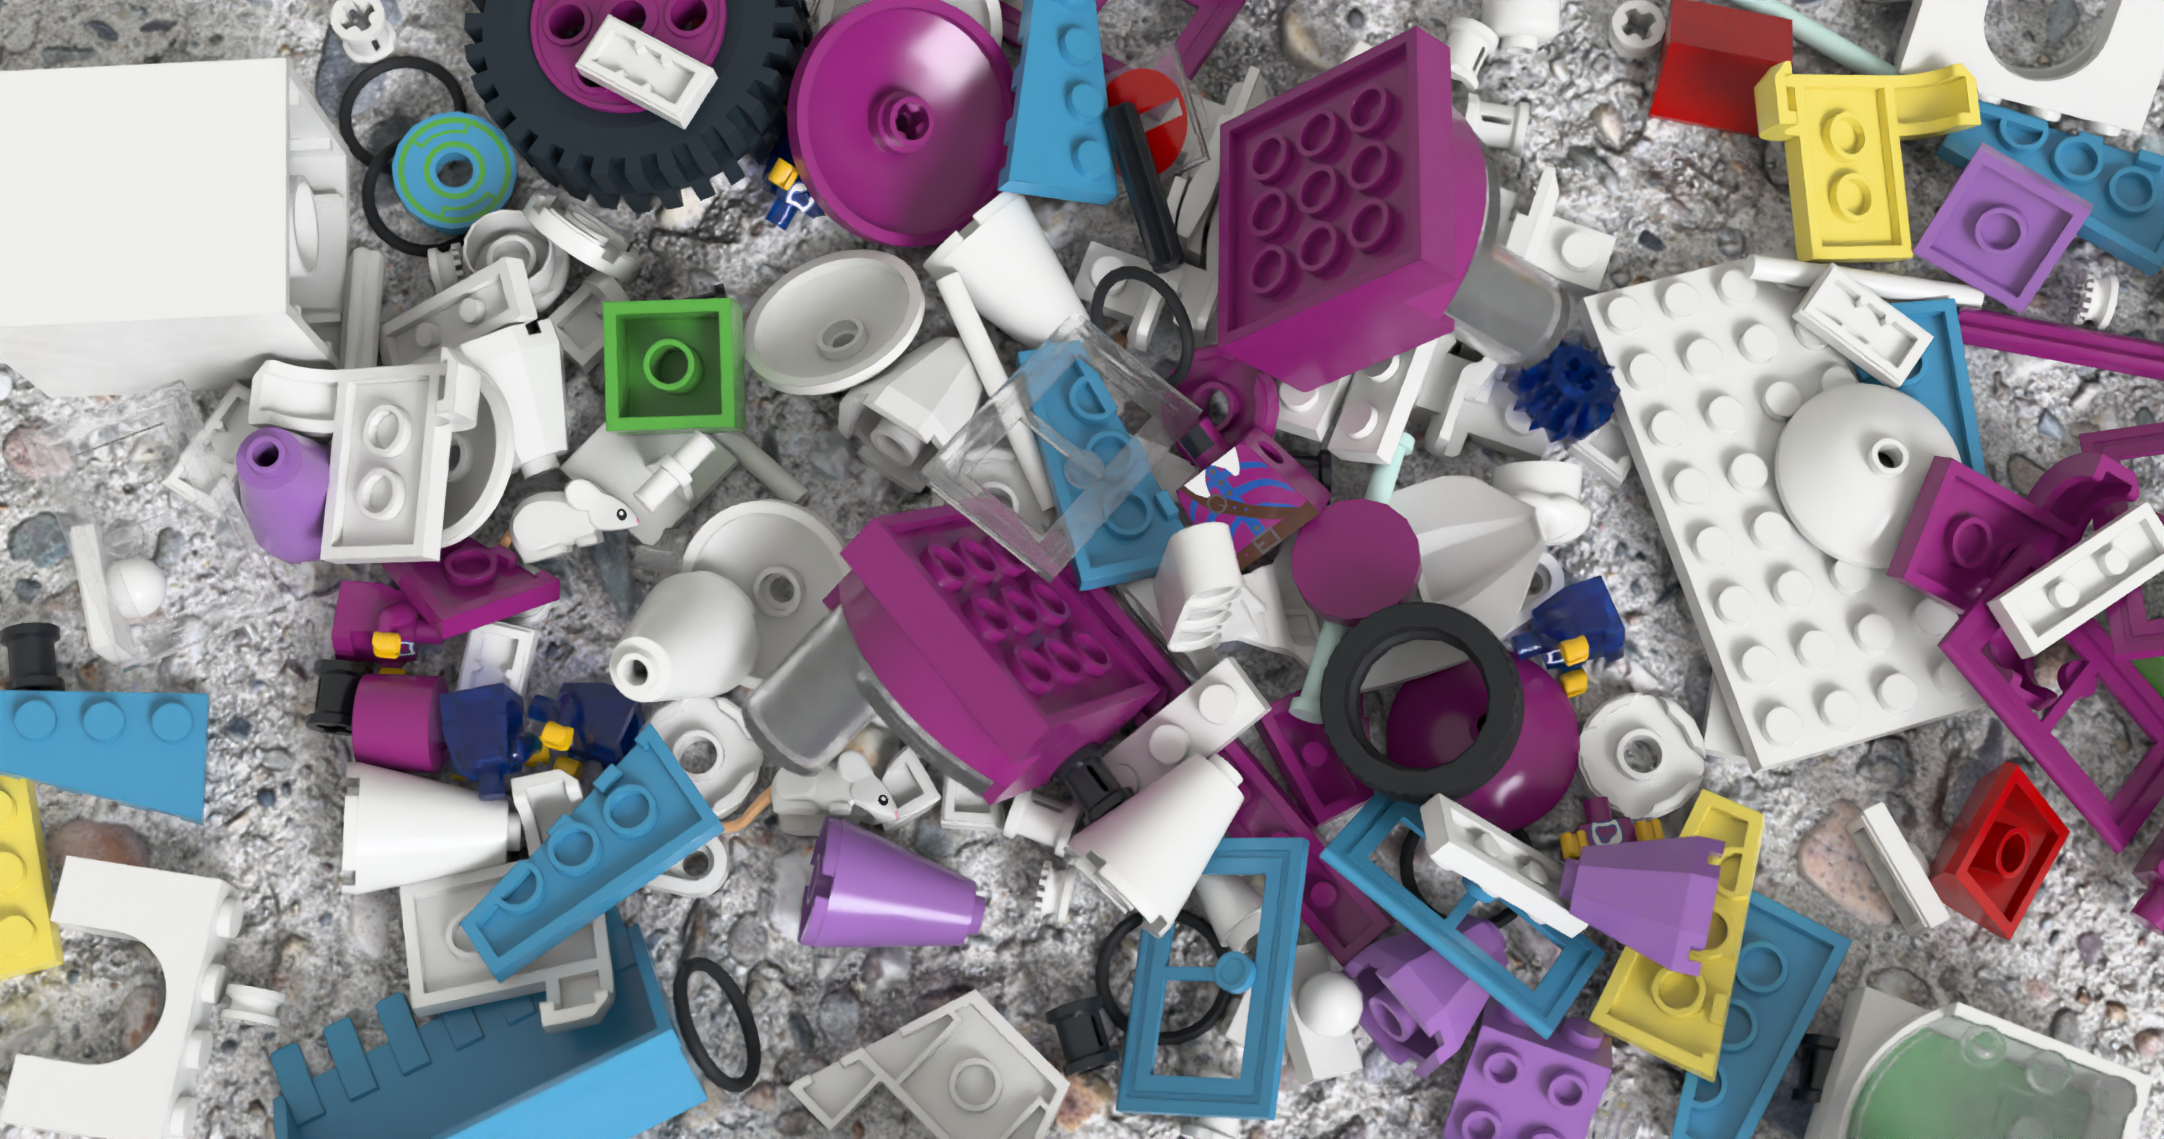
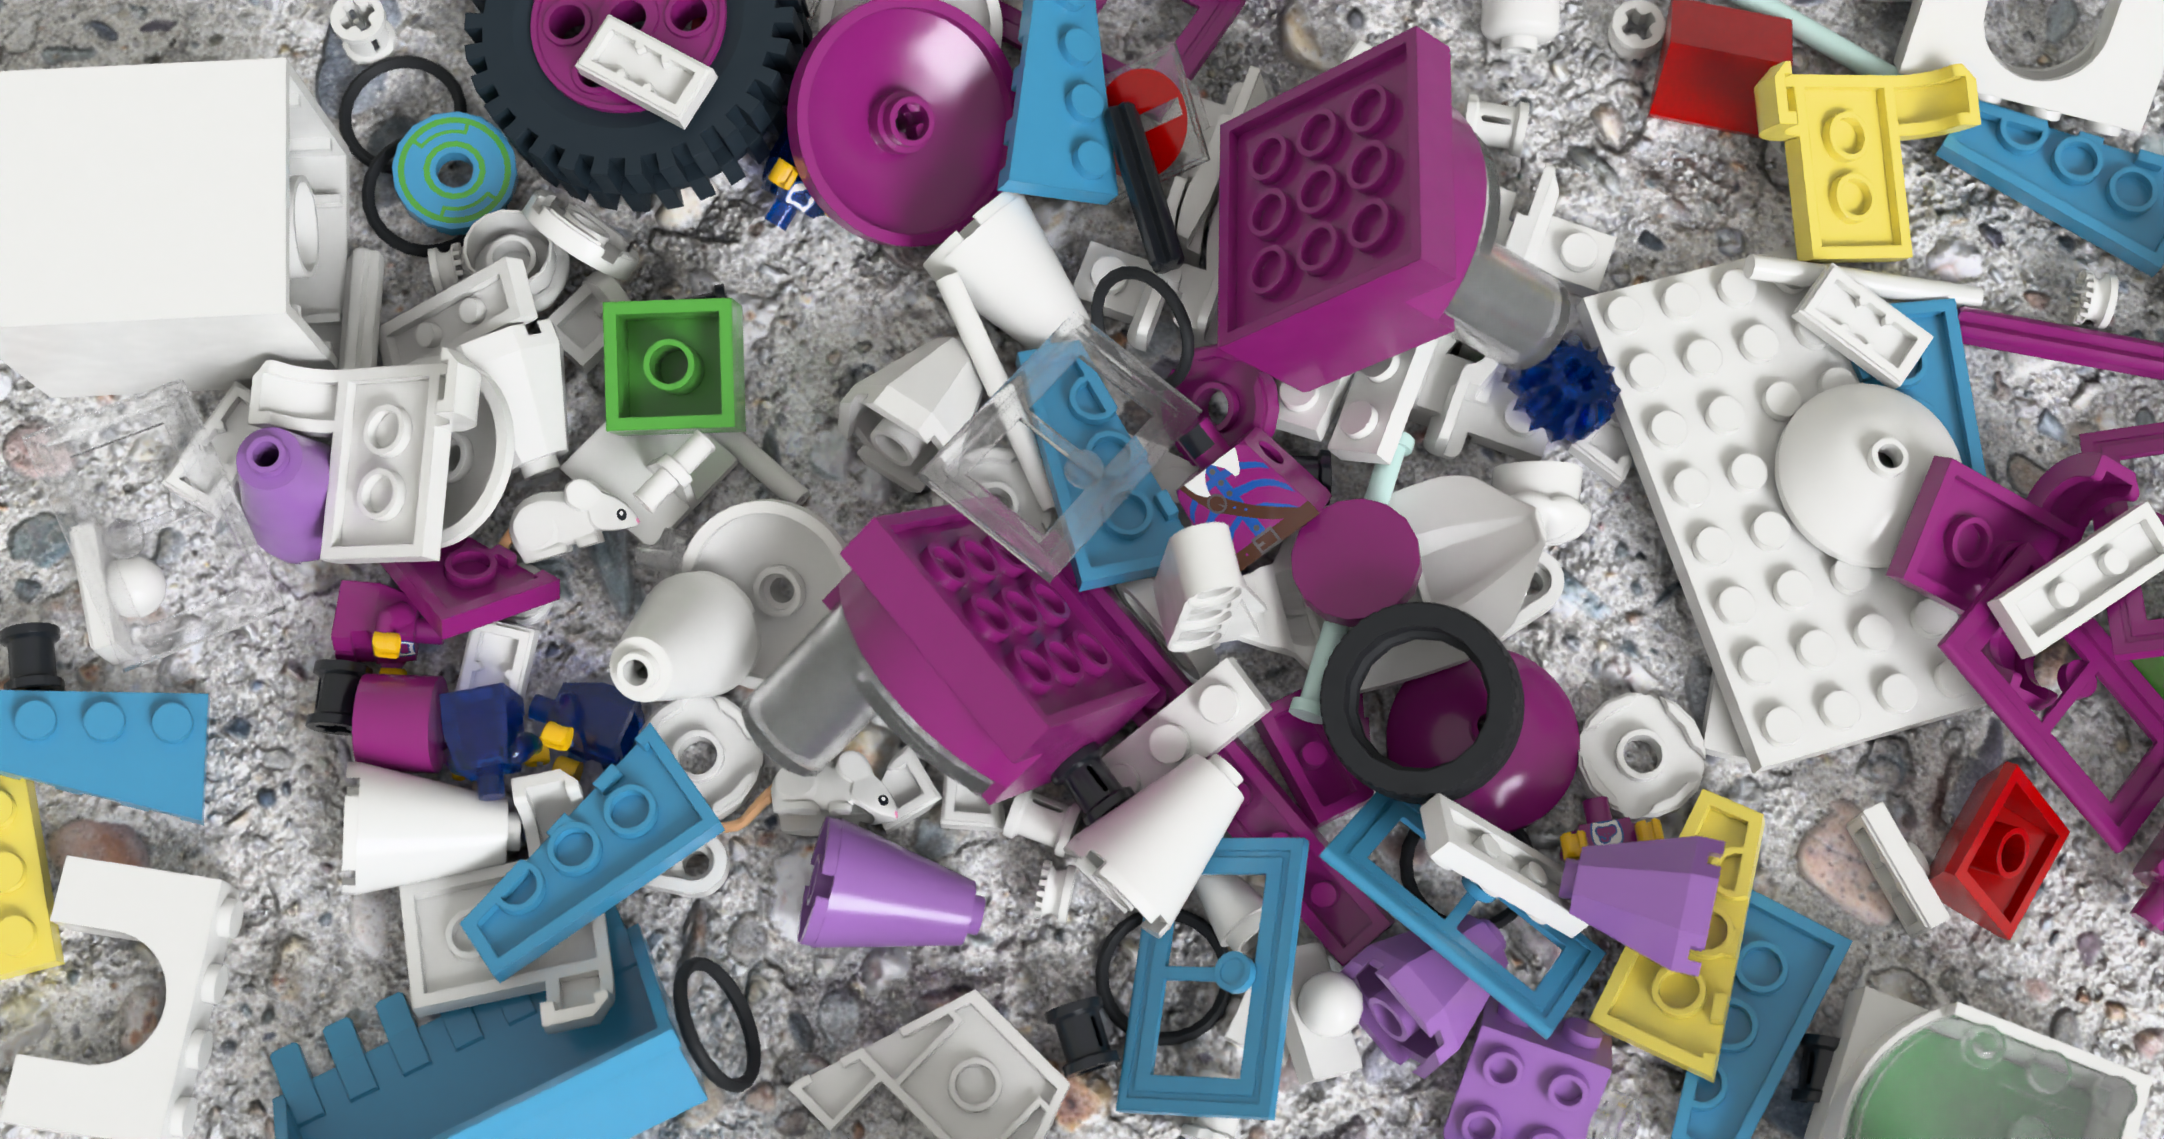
white bush [219,984,287,1029] -> none
white dish [743,249,925,395] -> none
white bush [1445,17,1499,99] -> none
clear blue piece [1511,575,1625,699] -> none
medium lavender bracket [1912,142,2094,314] -> none

